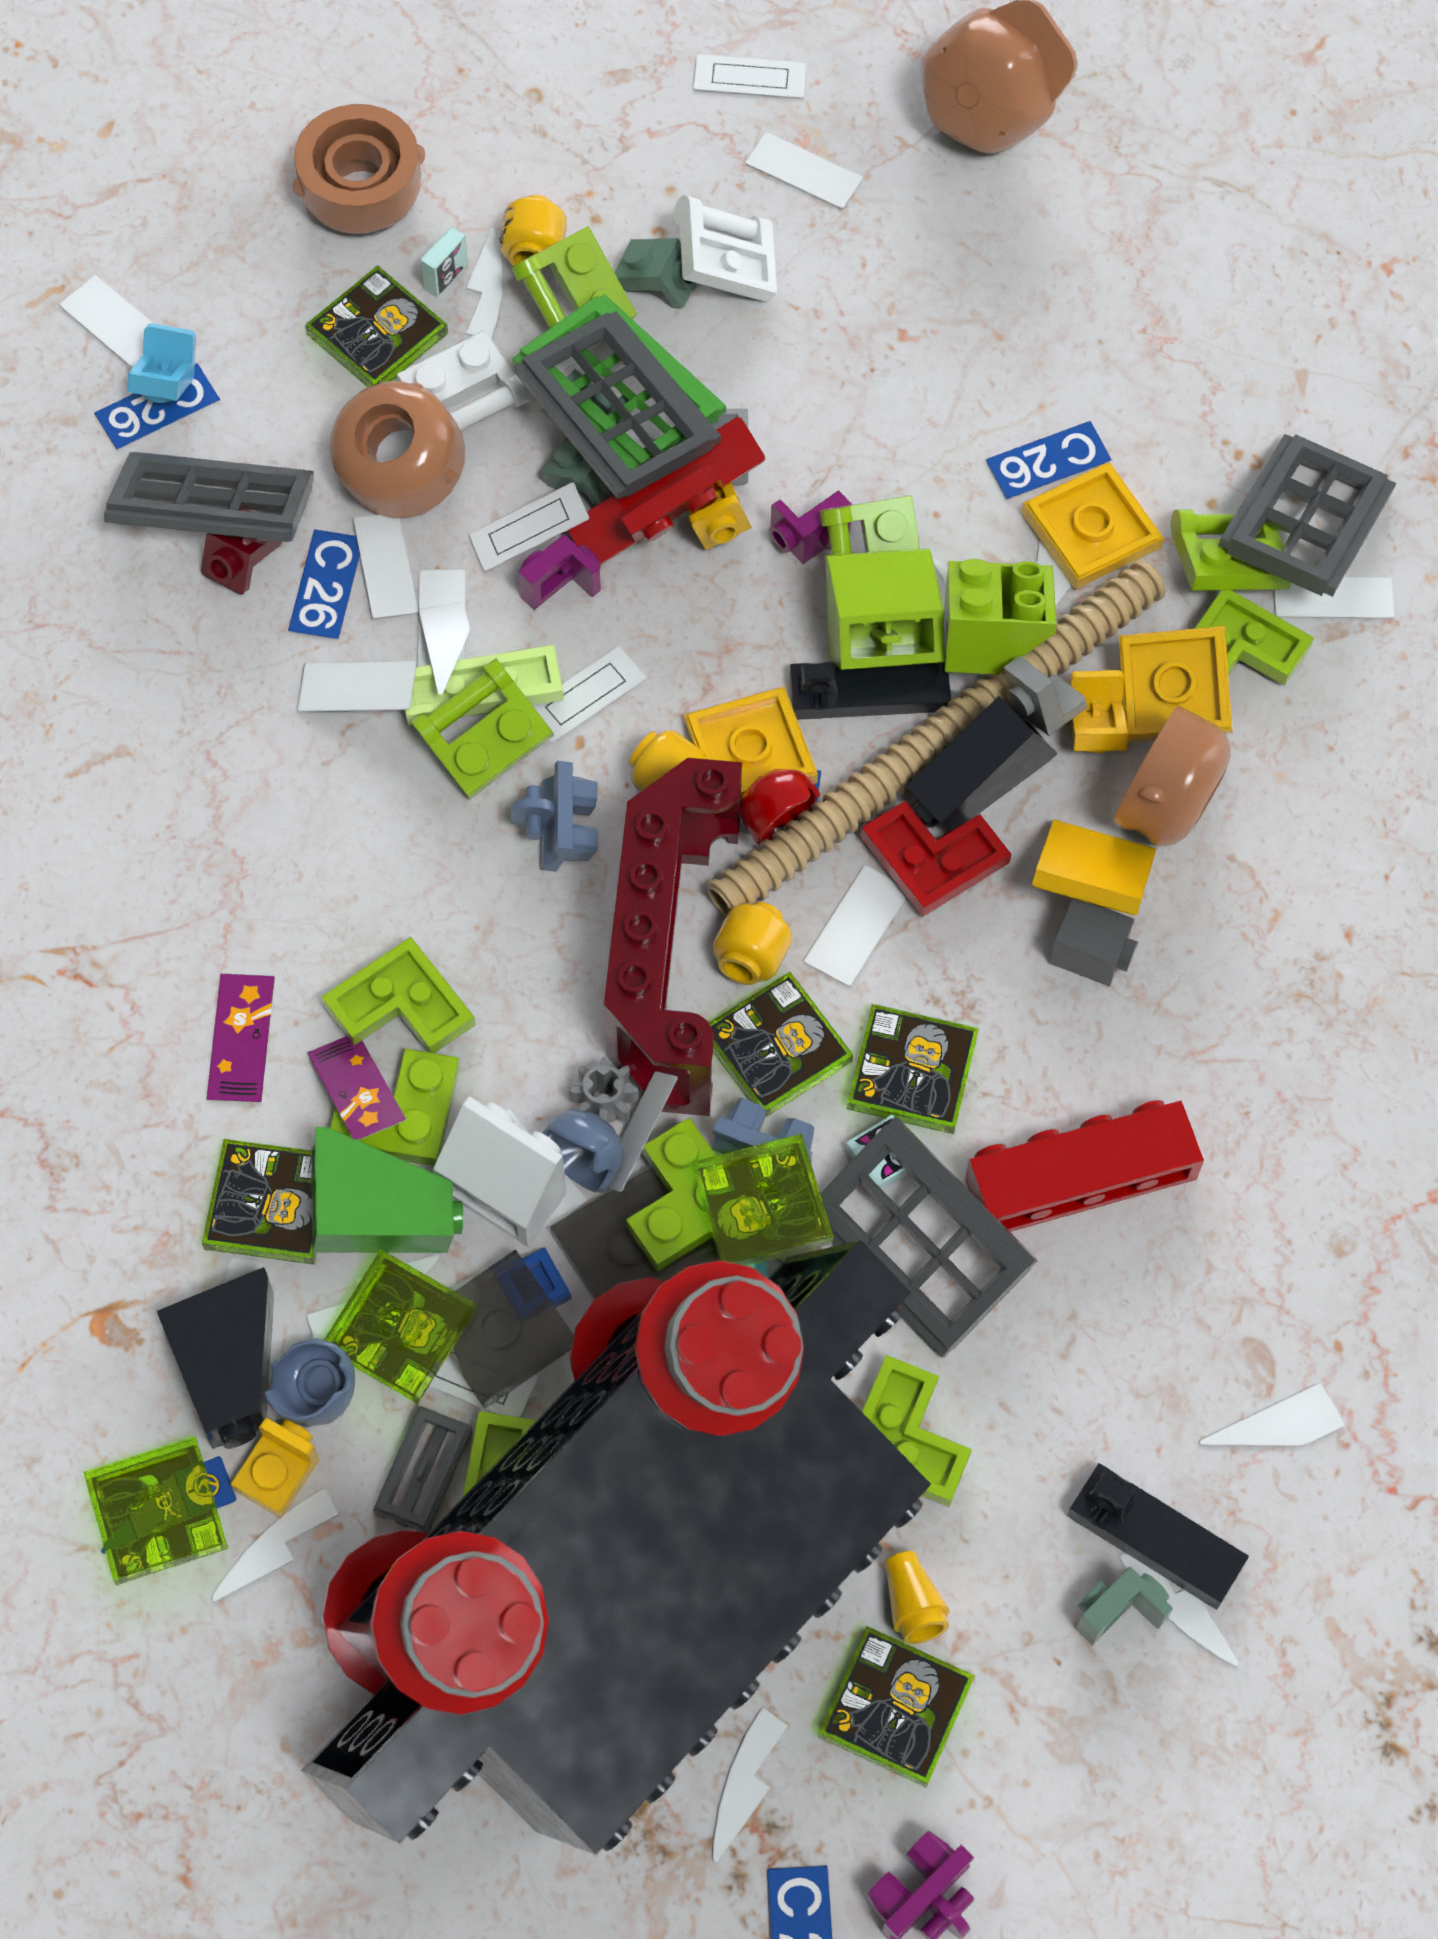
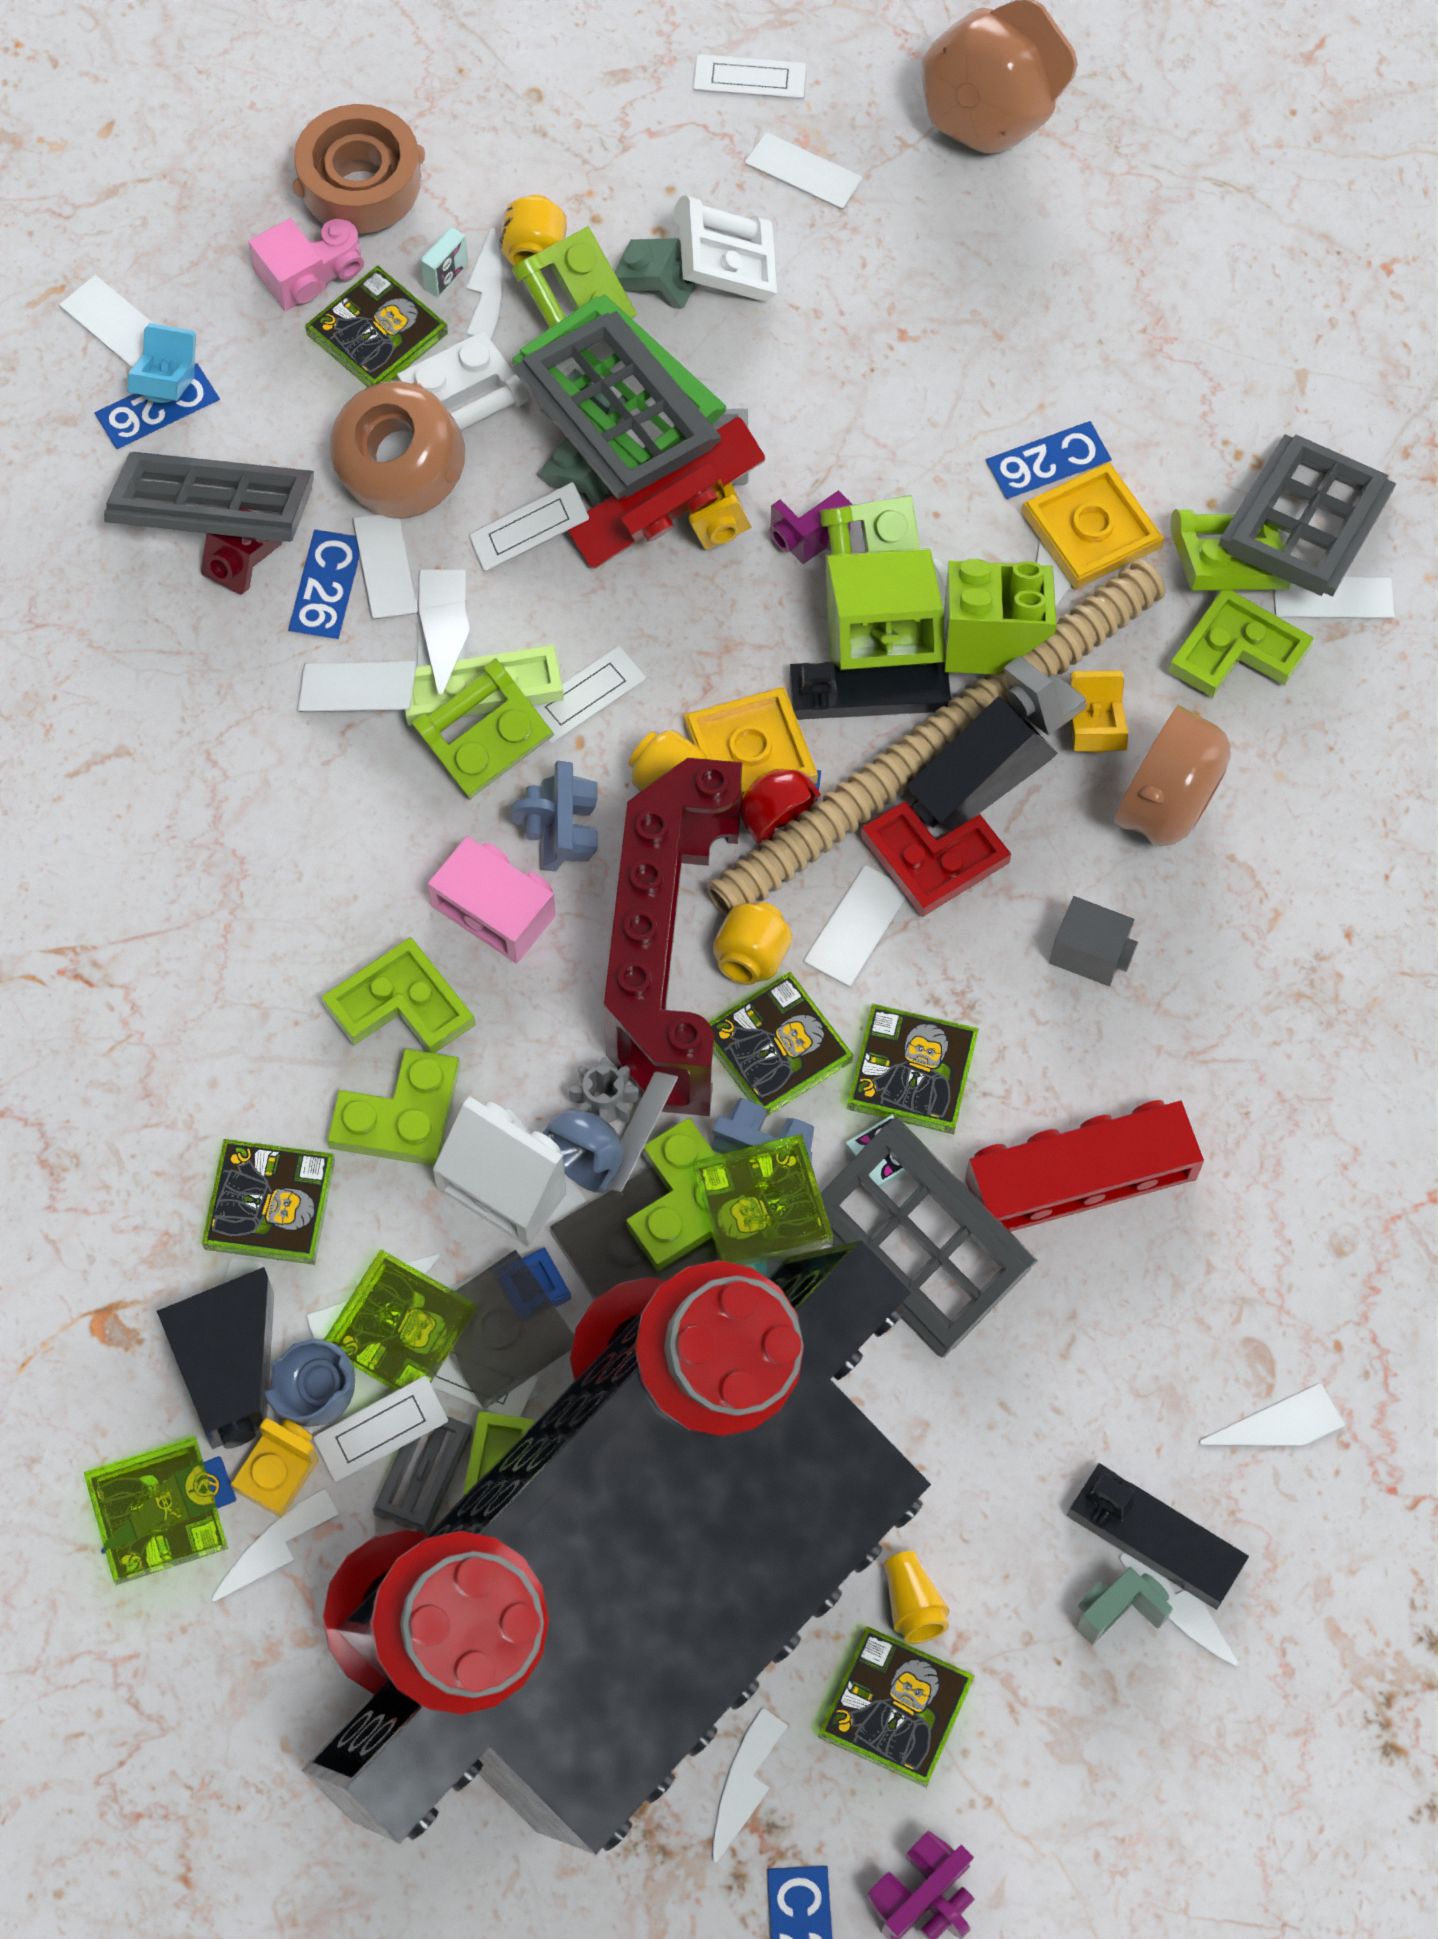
magenta sticker [206,973,275,1103] -> none
magenta sticker [307,1036,406,1140] -> none
bright green slope [311,1127,463,1253] -> none
magenta bracket [518,534,601,610] -> none
lime plate [862,1355,972,1507] -> none
yellow tile [1032,819,1157,916] -> none
yellow tile [1119,626,1233,742] -> none
none -> bright pink brick [248,218,364,311]
none -> white sticker [313,1376,448,1482]
none -> bright pink brick [427,836,556,964]

